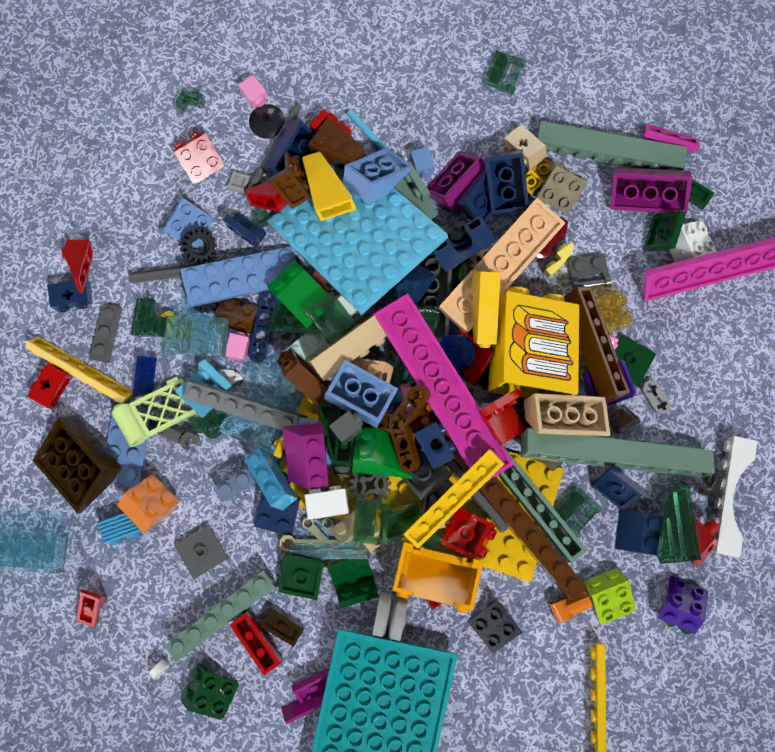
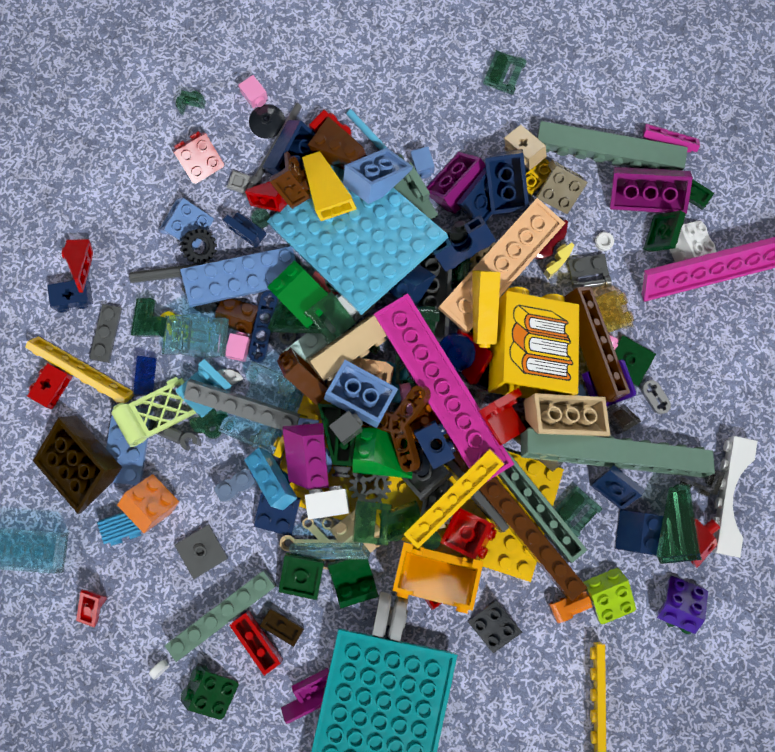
none -> white tile [595,232,614,251]

